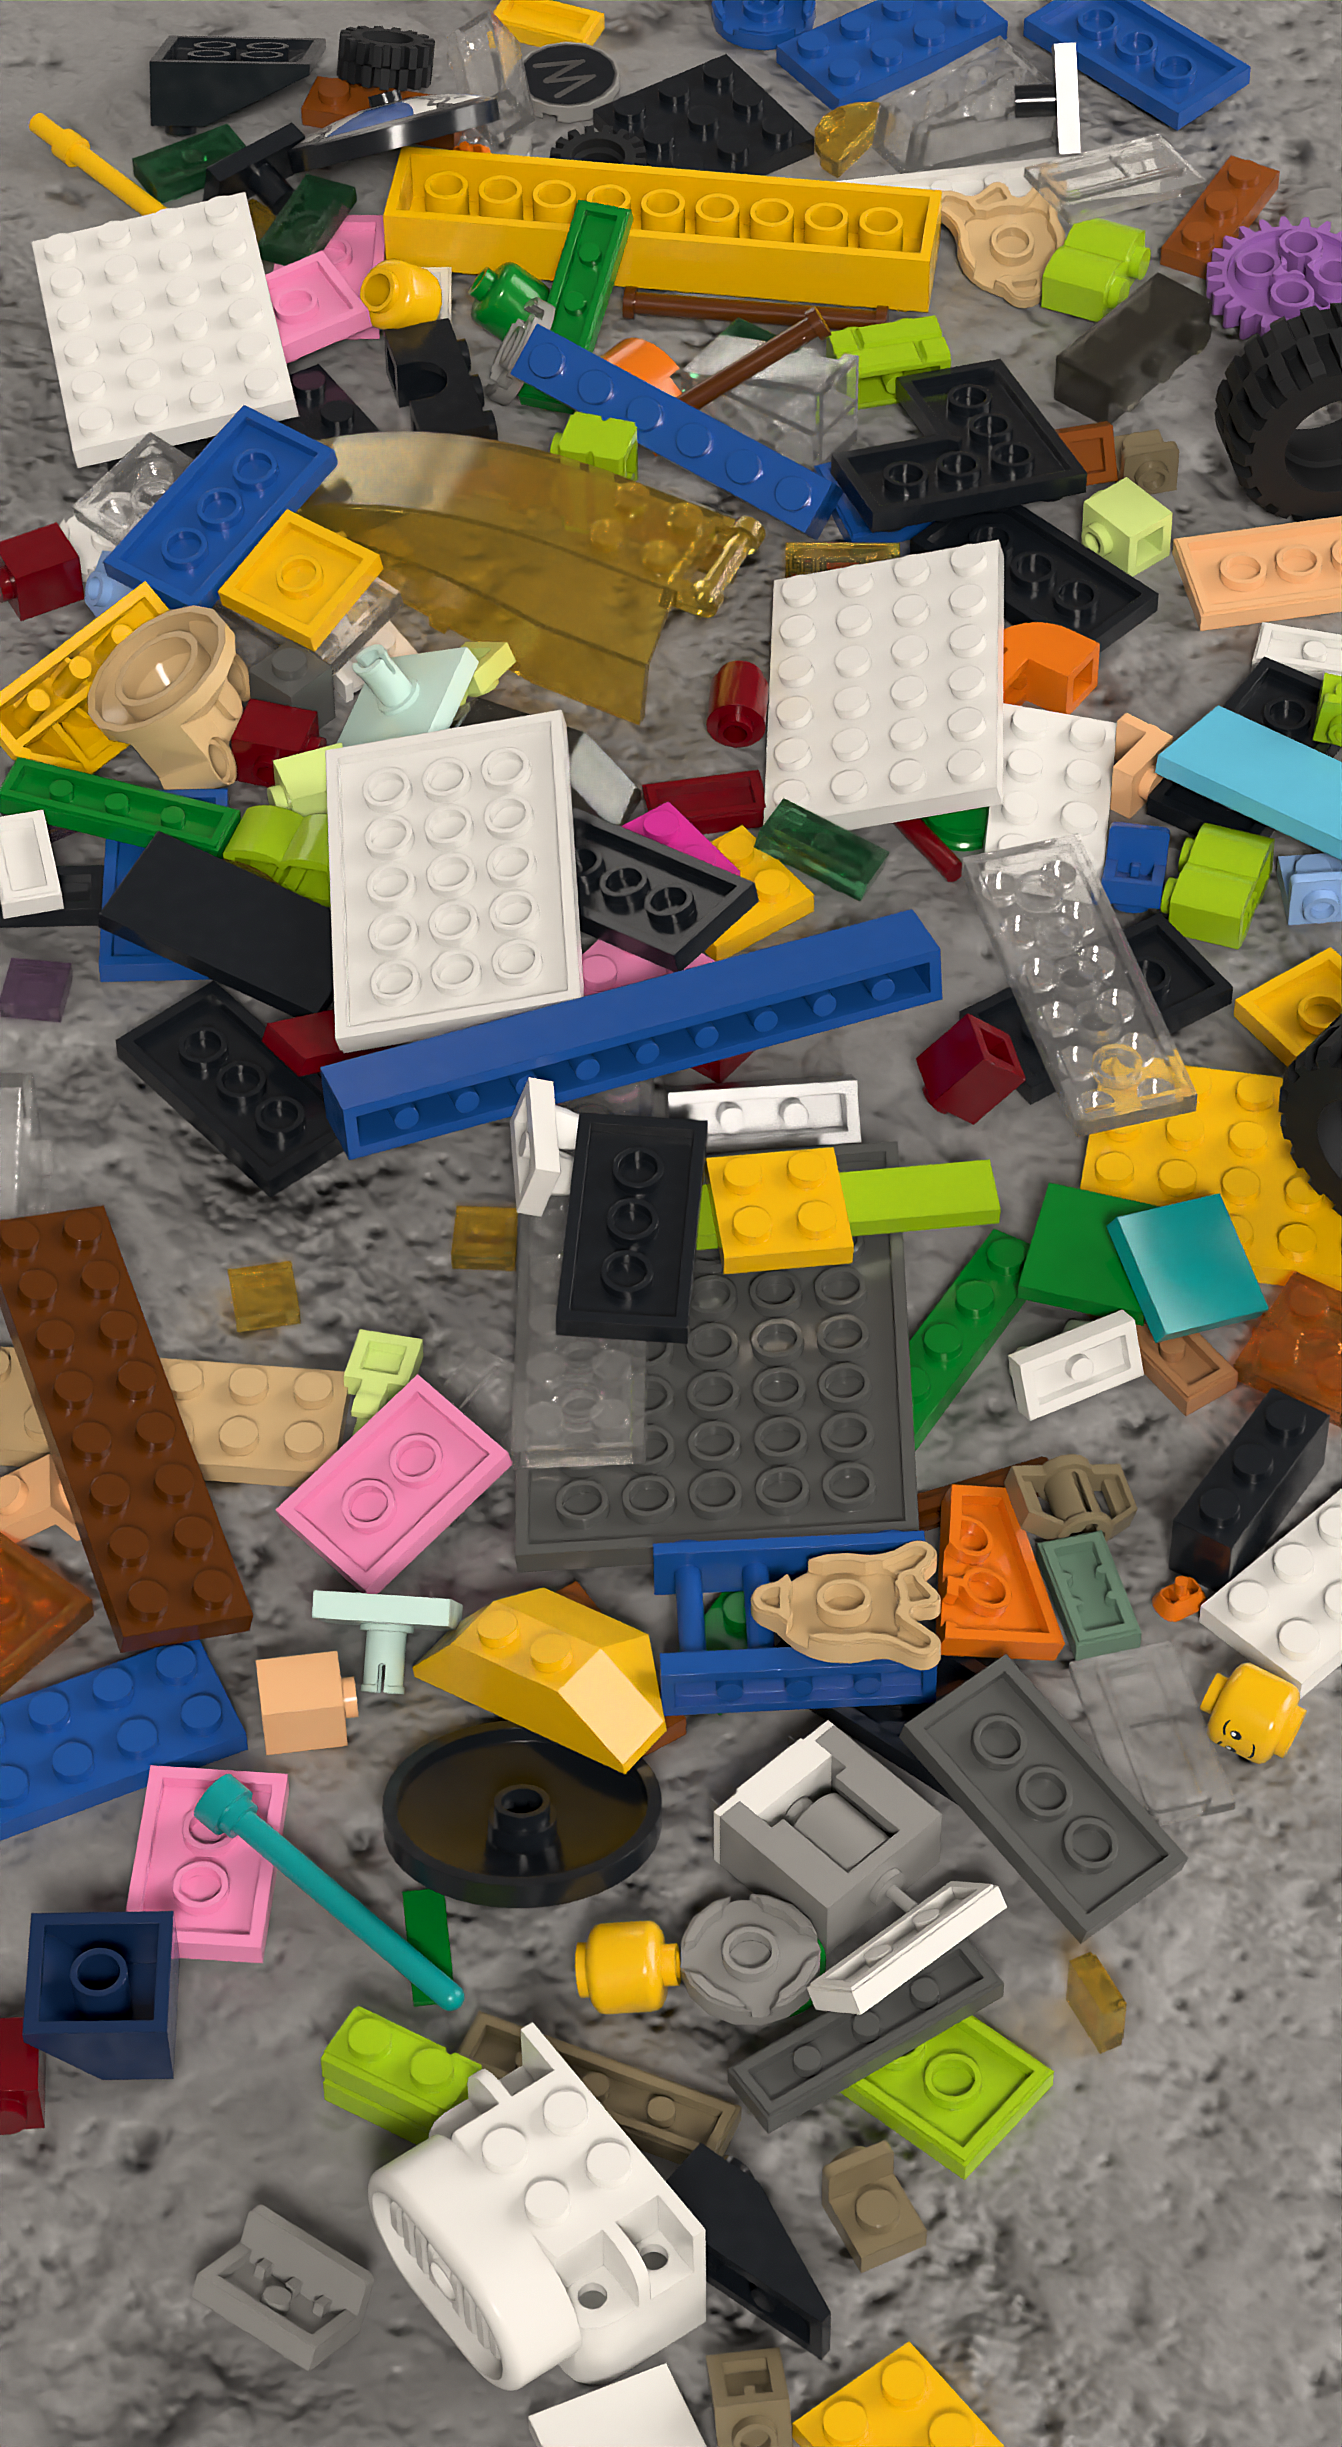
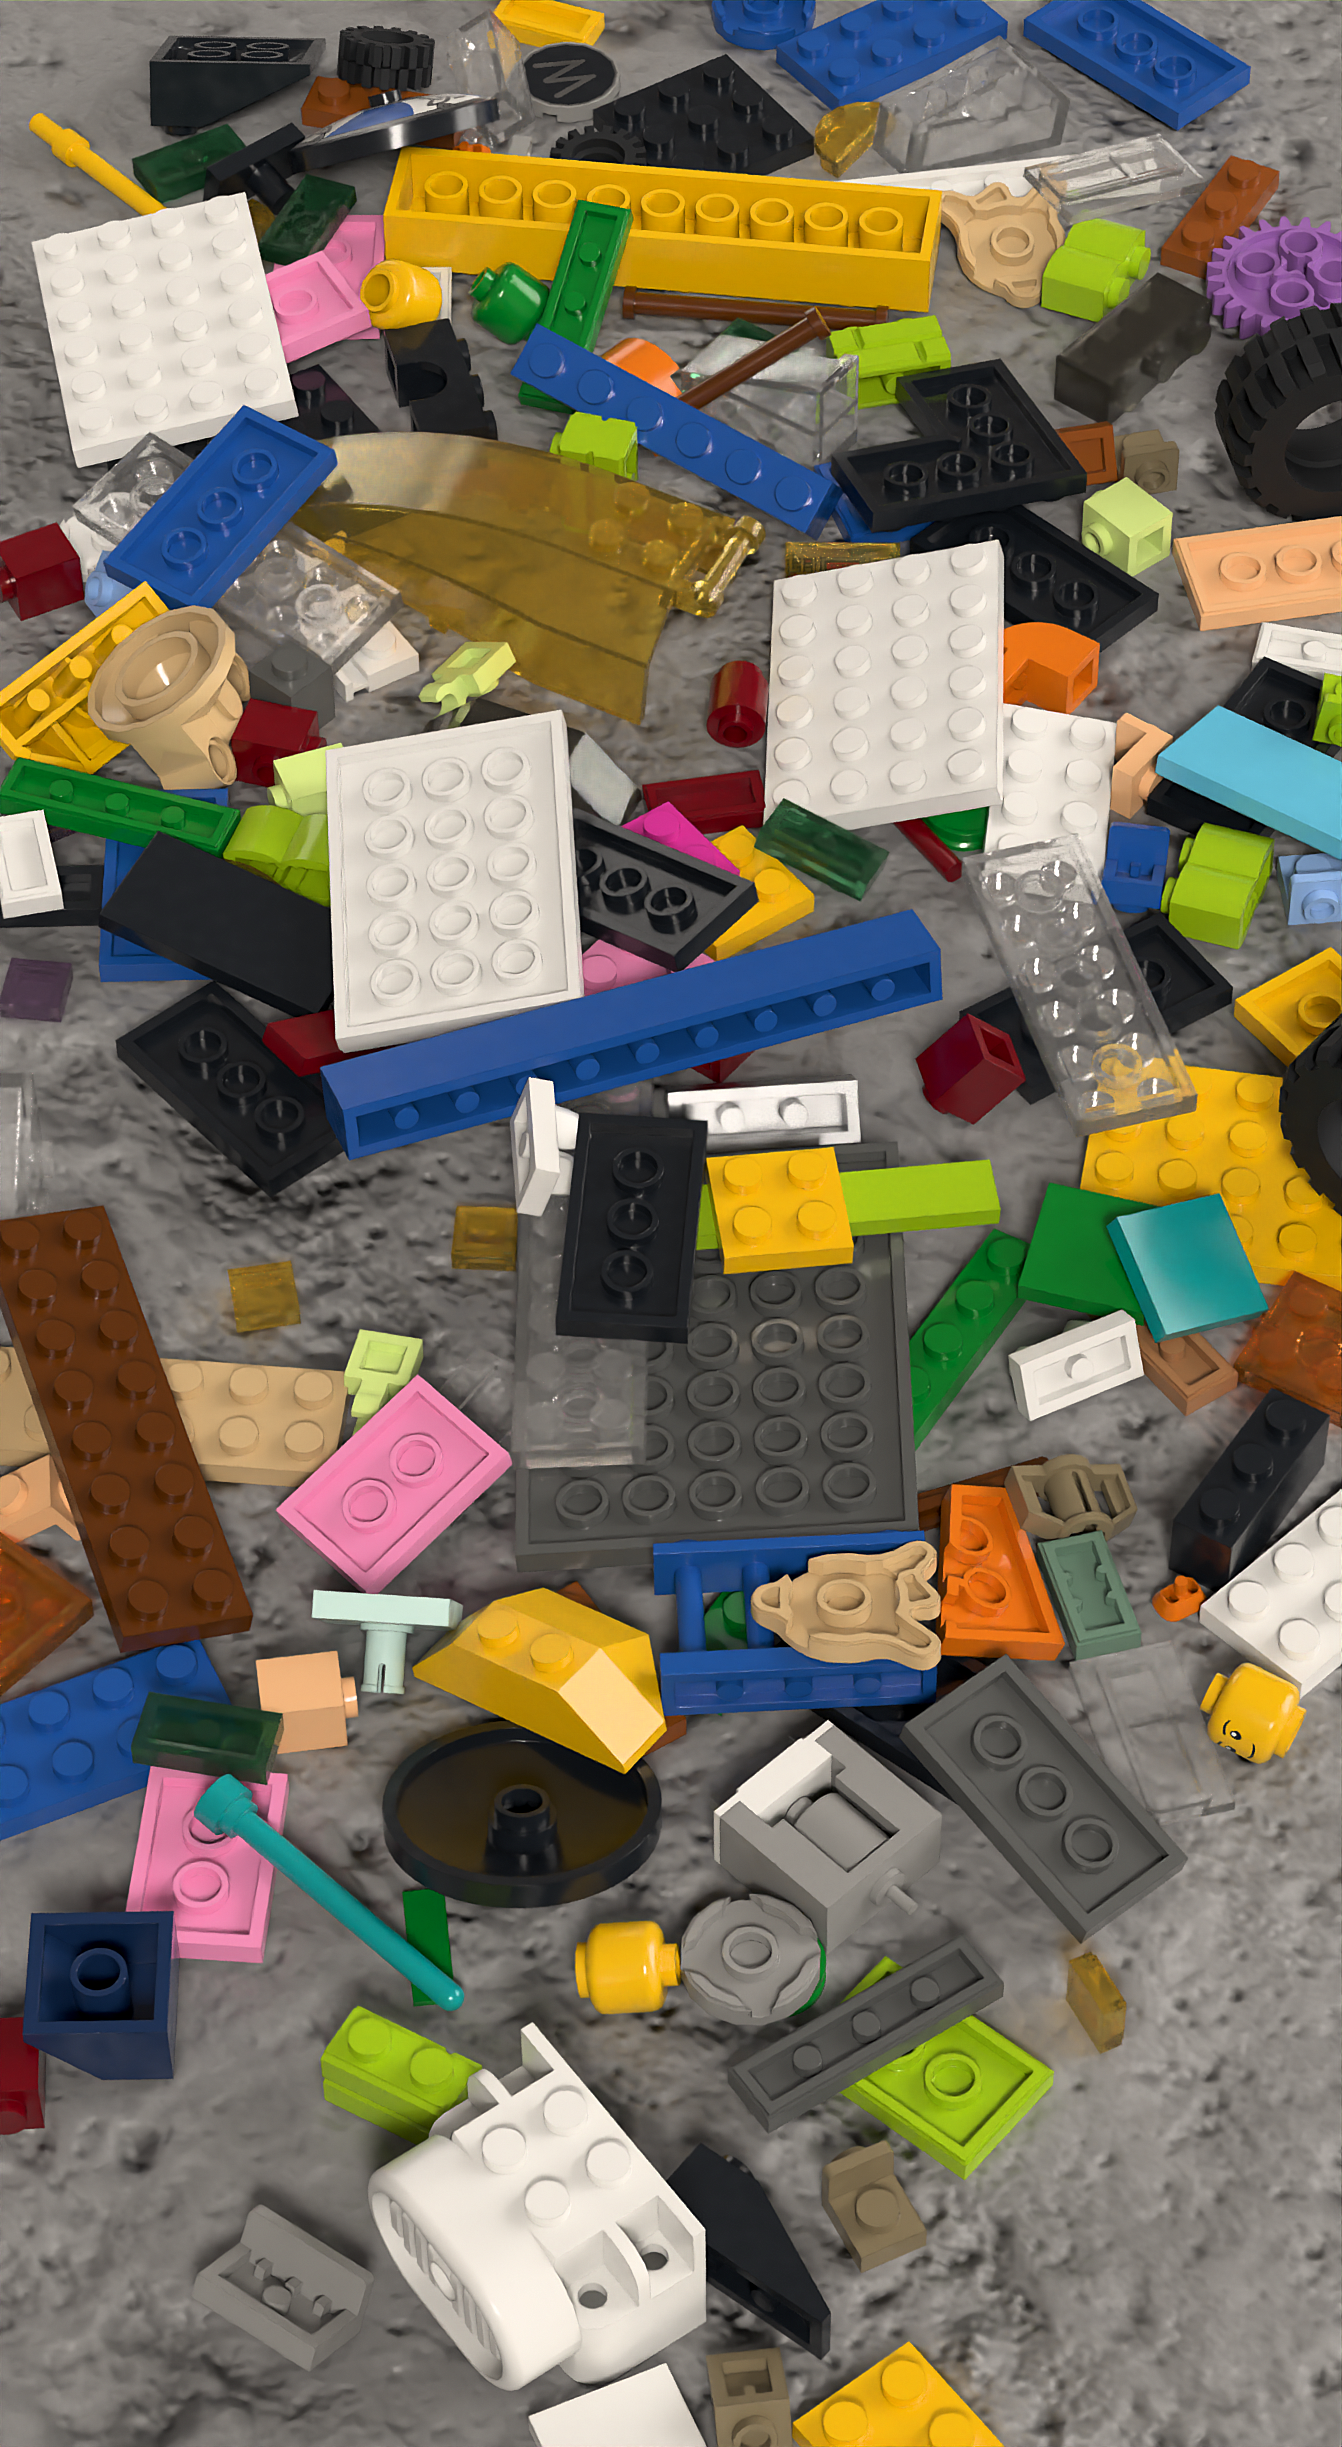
yellow plate [218,509,384,652] -> none
light aqua tile [337,644,479,747] -> none
dark tan tile [457,2011,742,2165] -> none
light grey tile [485,297,556,406] -> none
white tile [807,1881,1007,2015] -> none
tile [1014,42,1081,155] -> none
none -> clear green plate [131,1692,284,1785]

